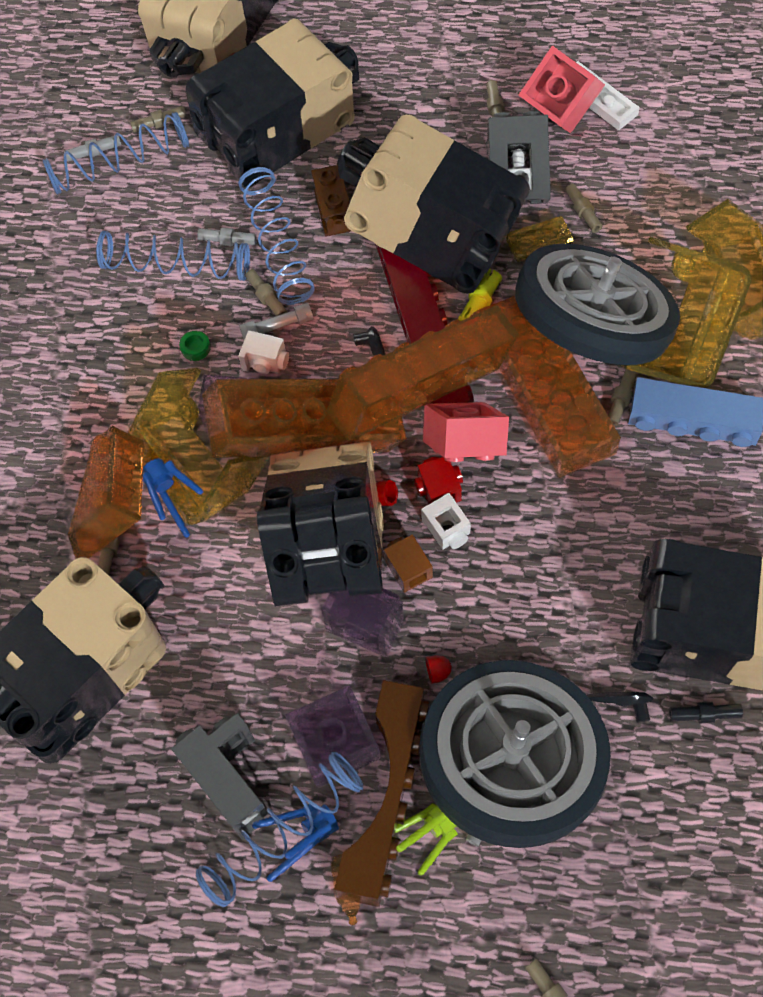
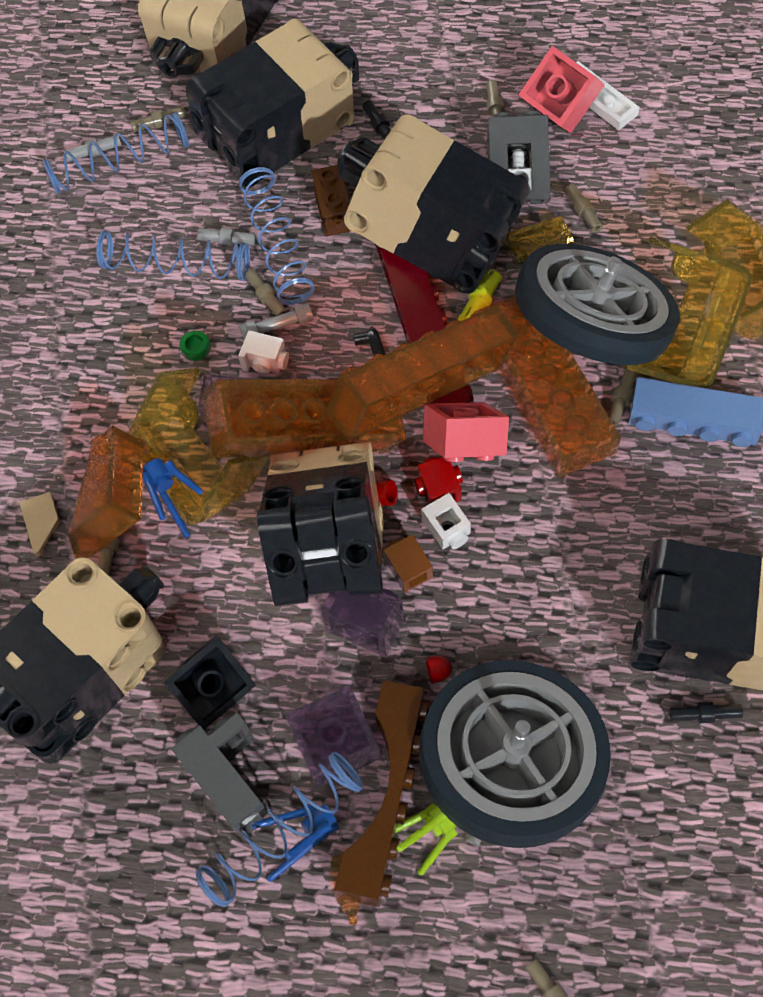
black bar [587,692,653,723] -> none
none -> tan tile [19,492,61,557]
none -> black slope [162,635,256,730]
none -> black bar [362,100,391,140]

